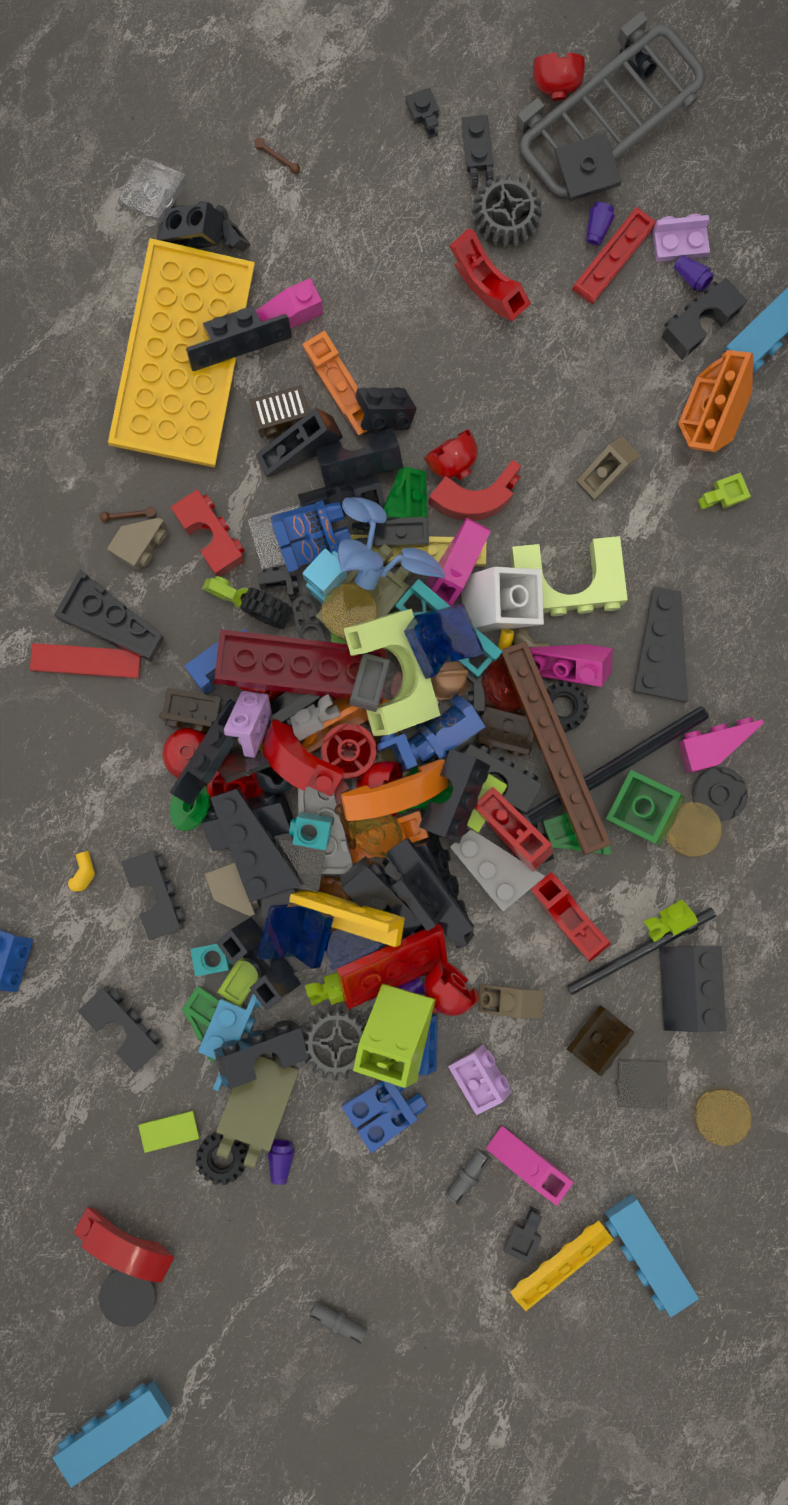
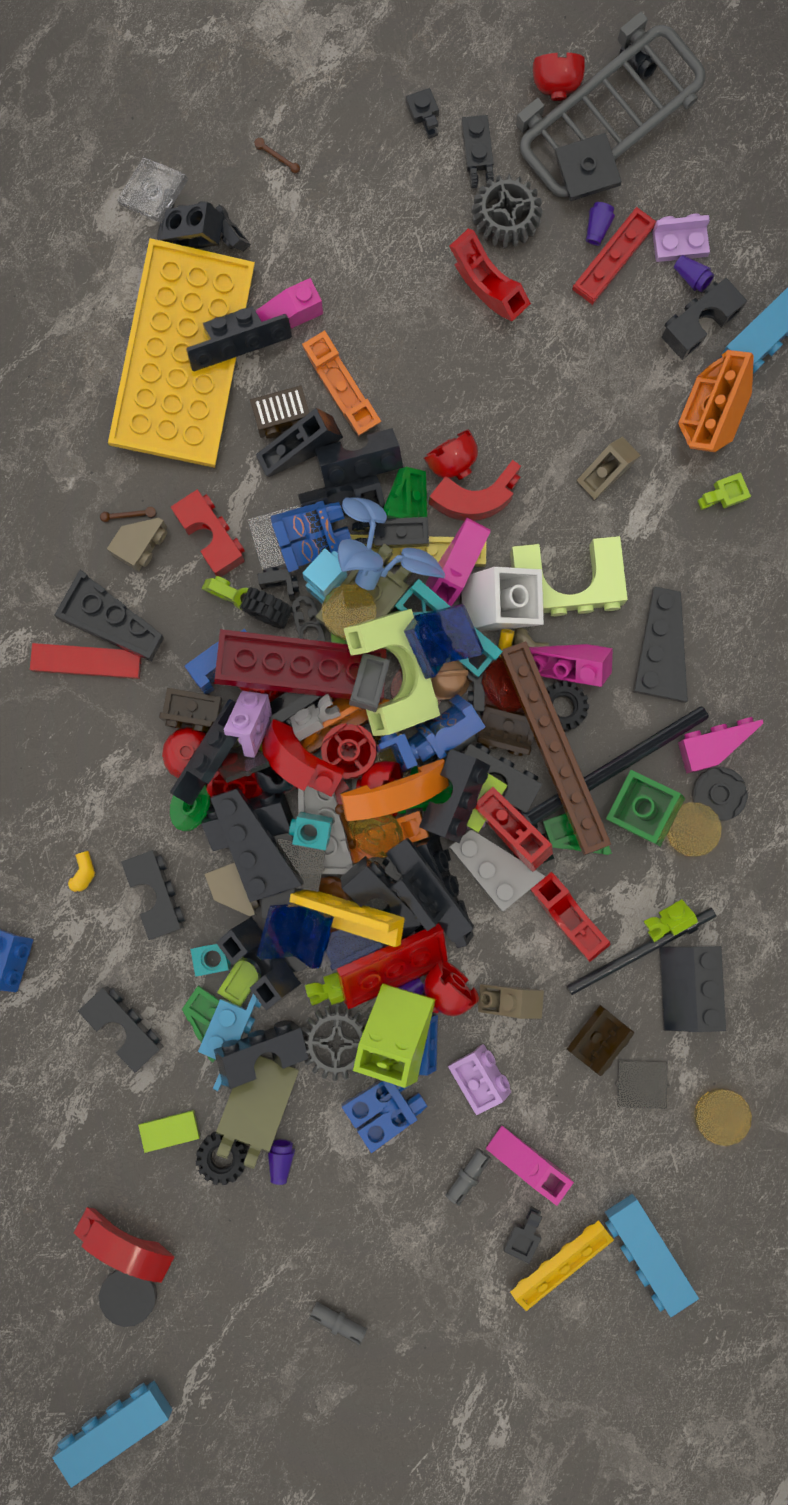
black bracket [355,387,417,431] -> none

